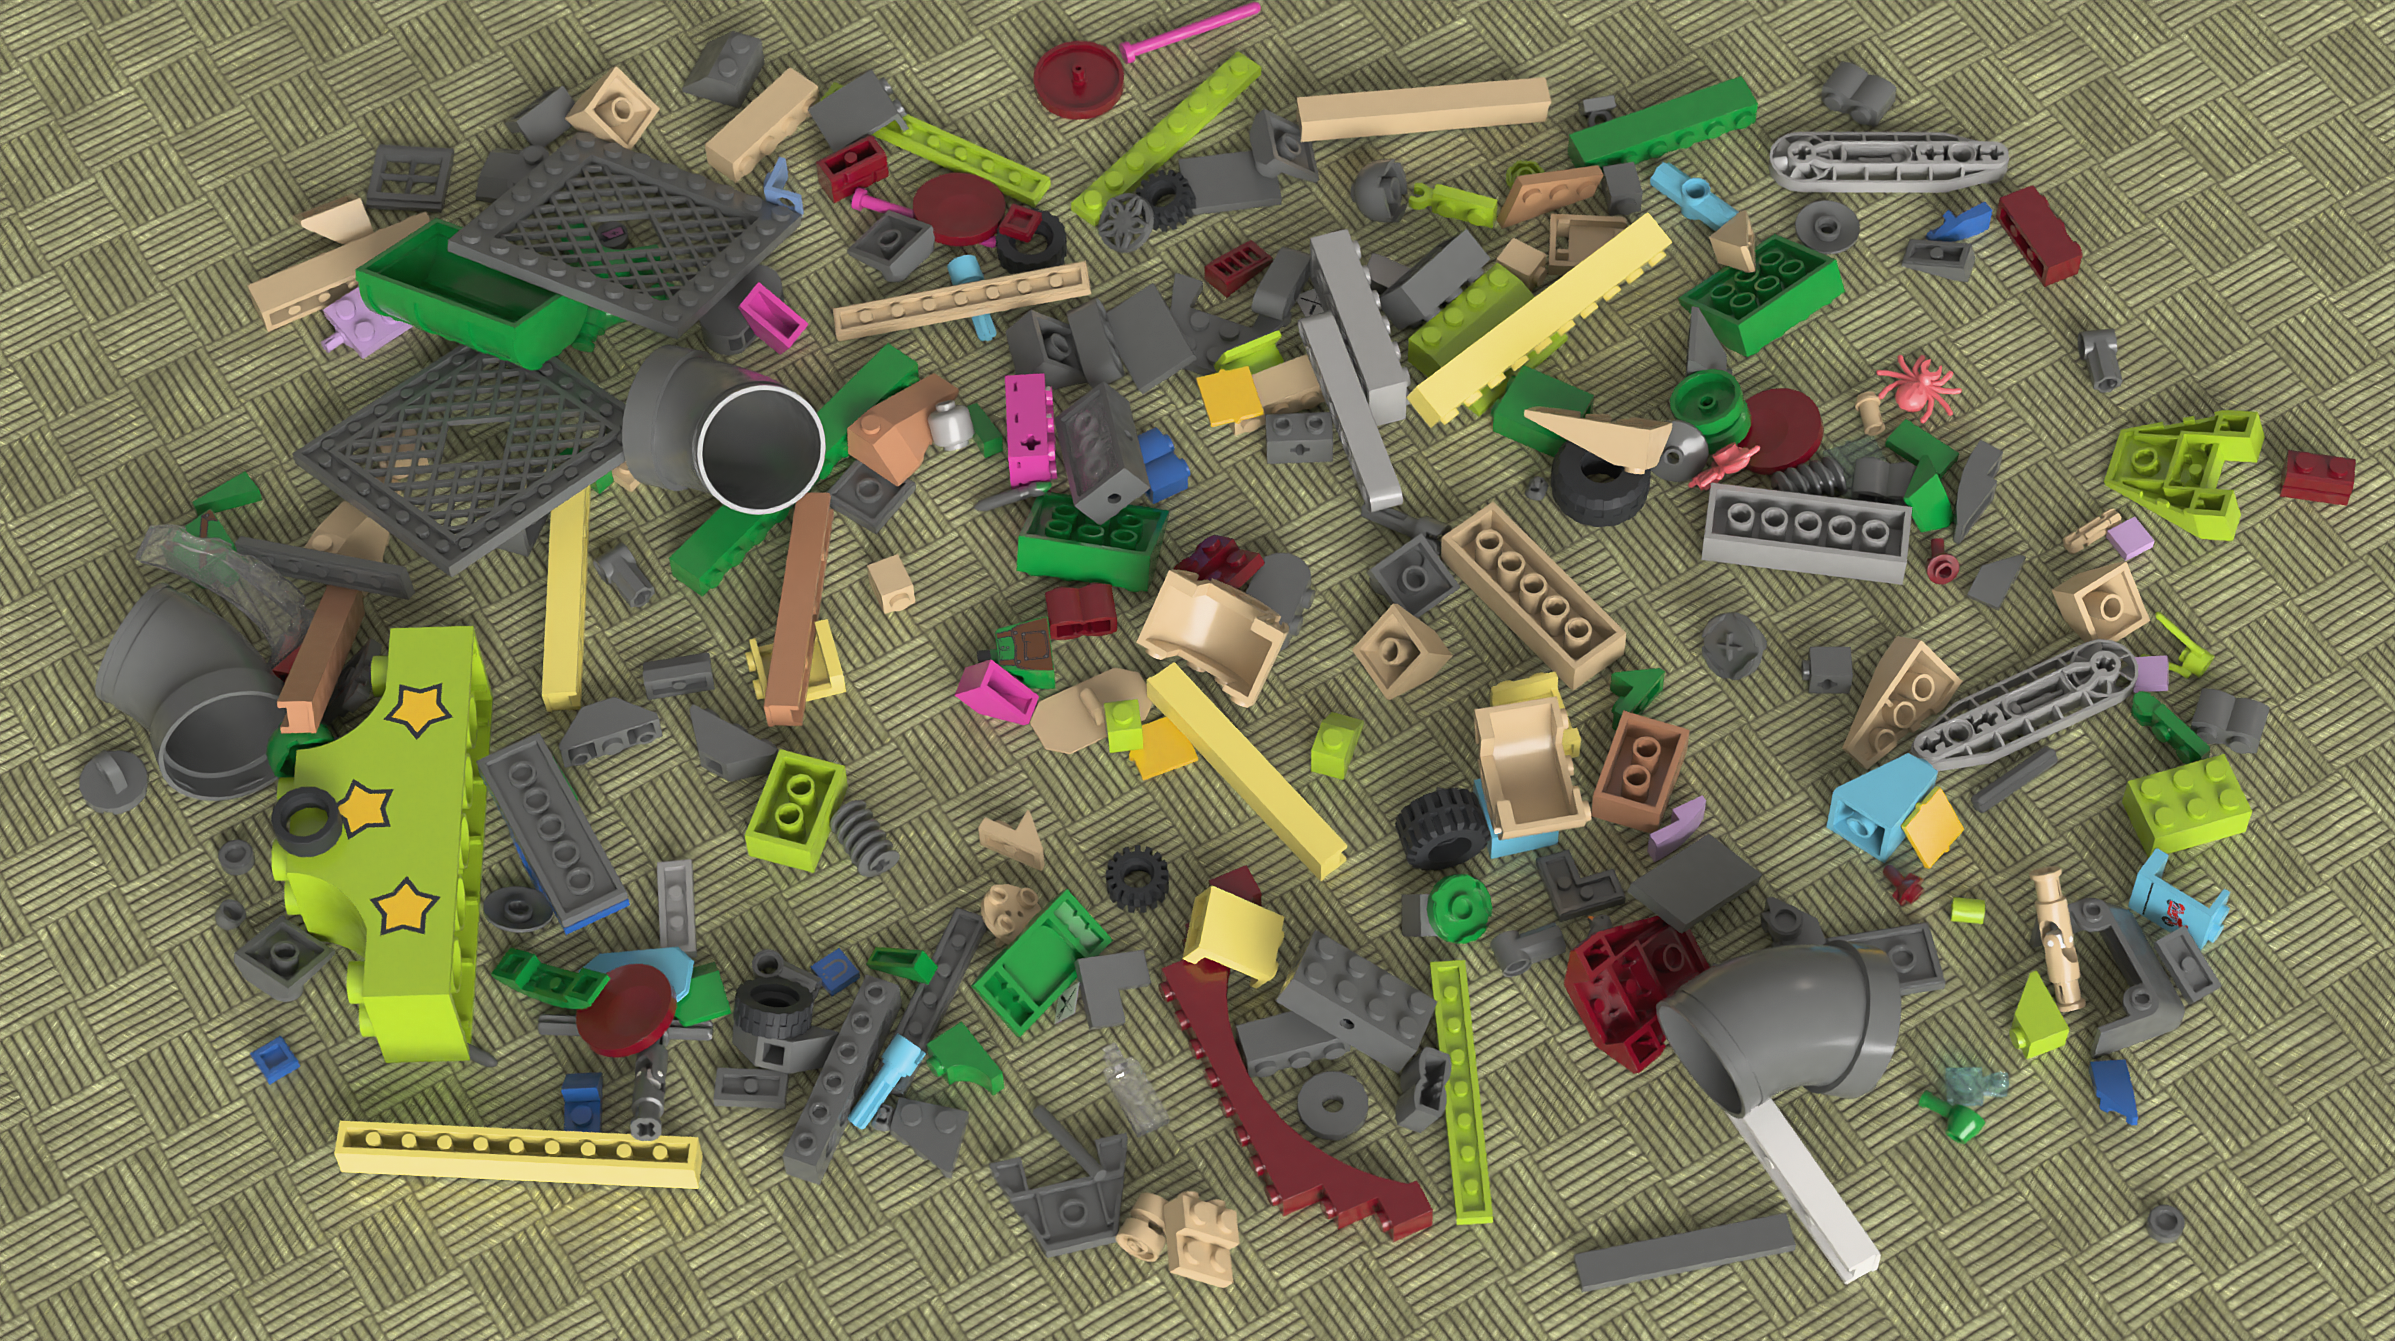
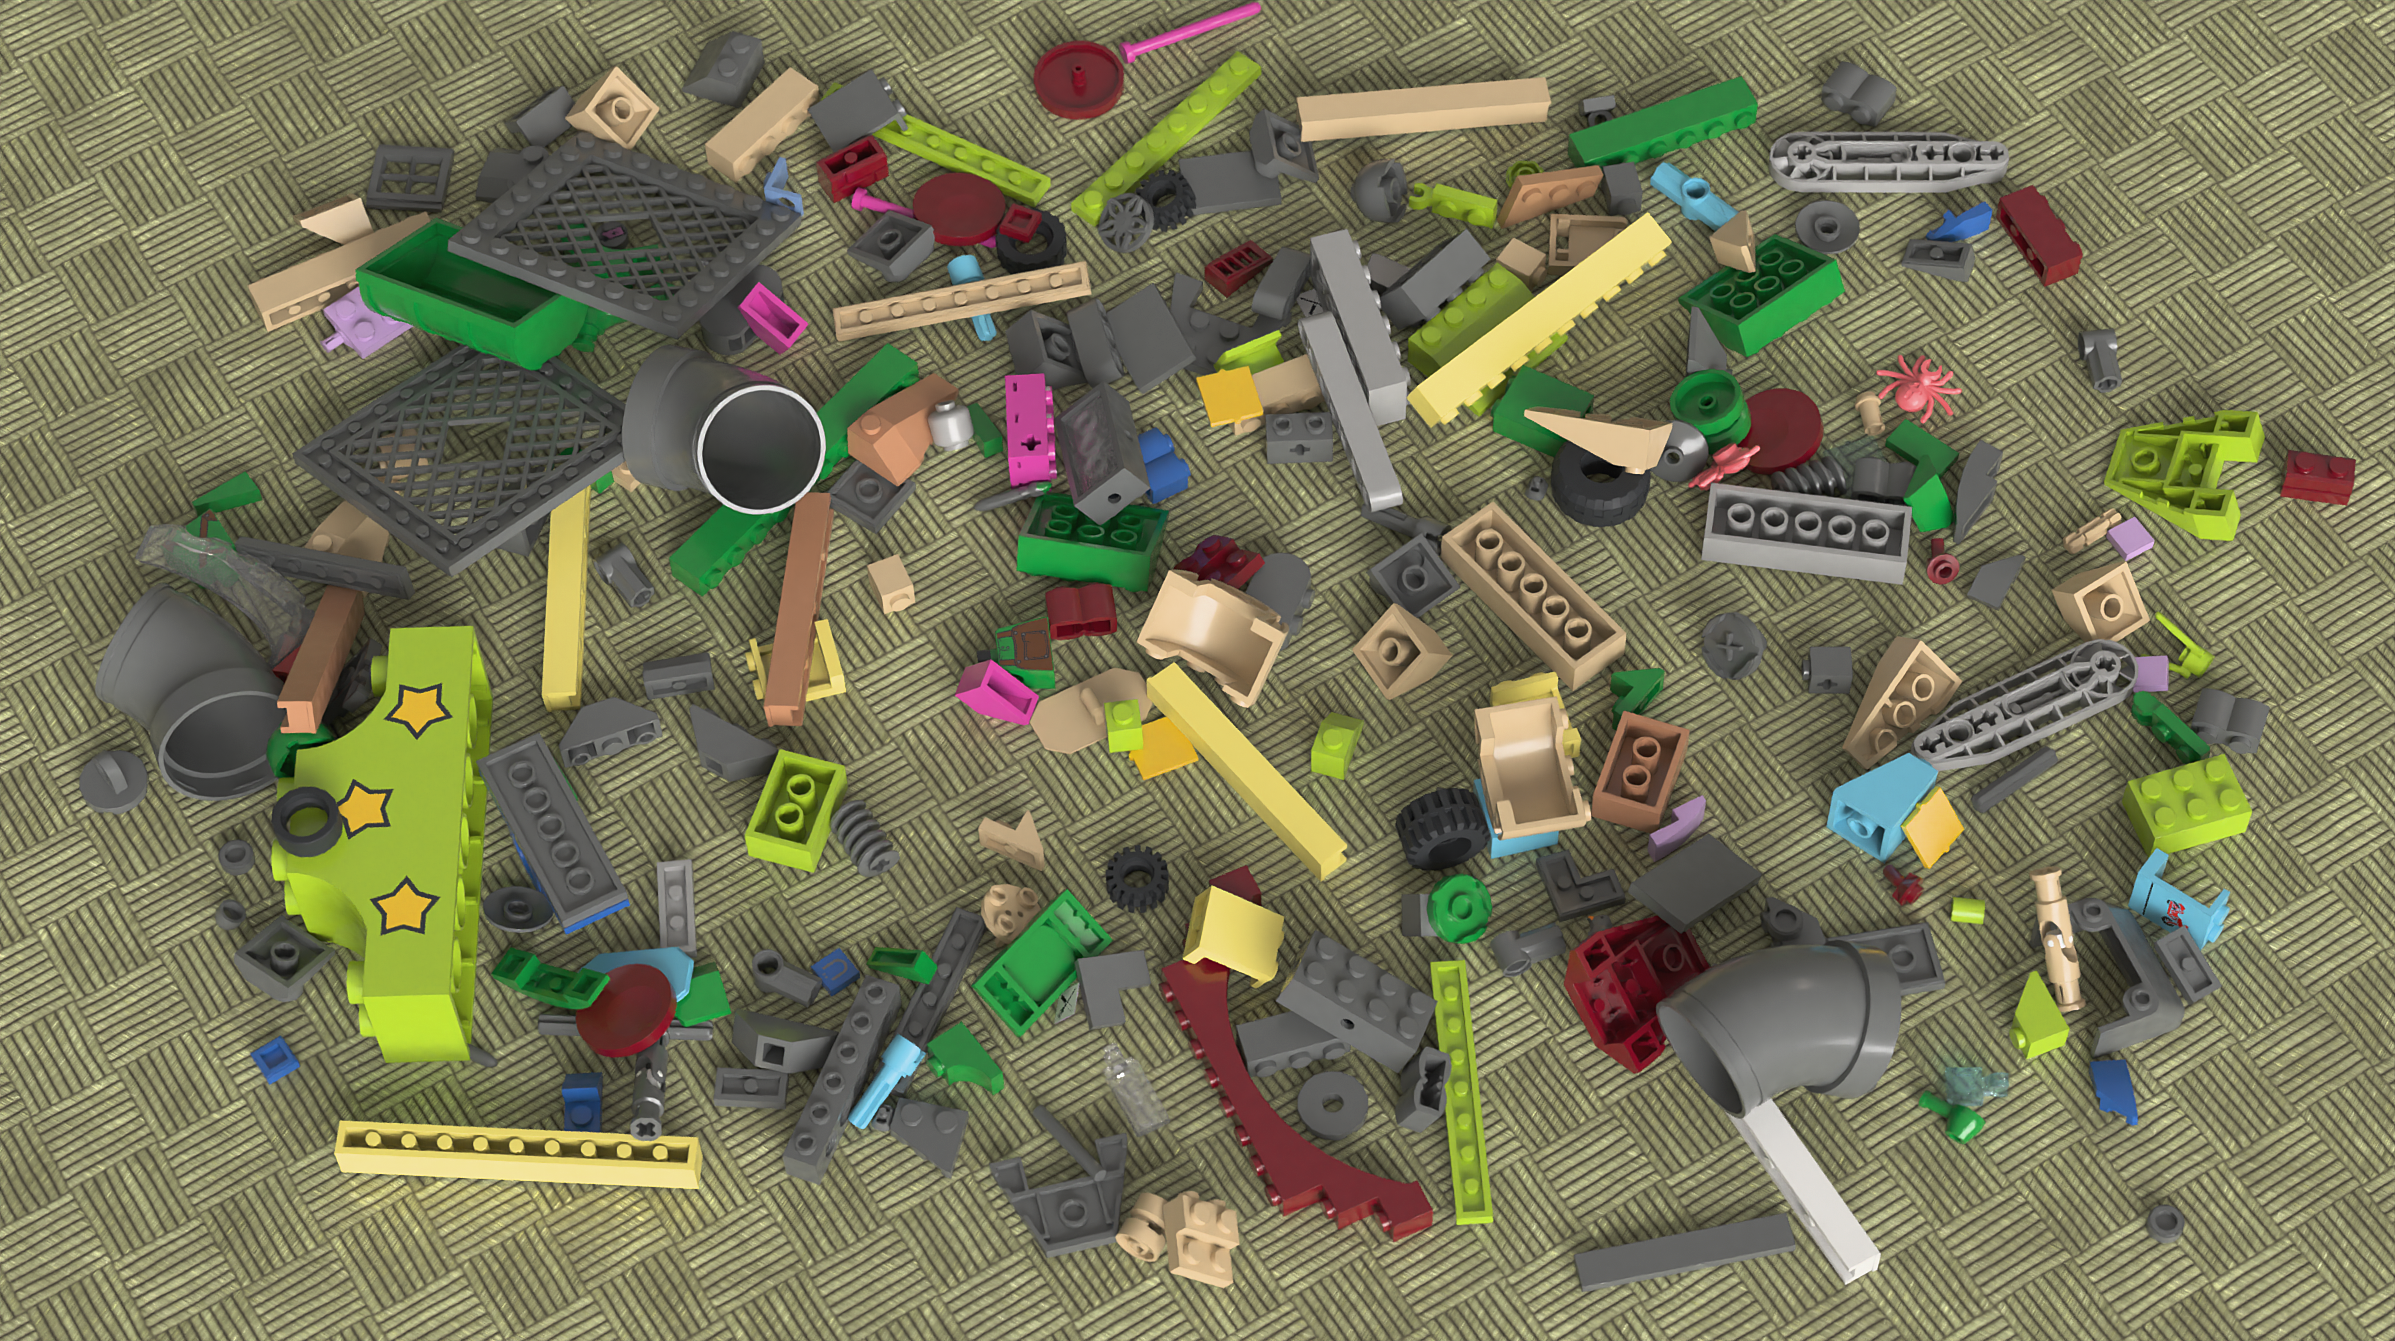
black tyre [733,977,814,1040] -> none

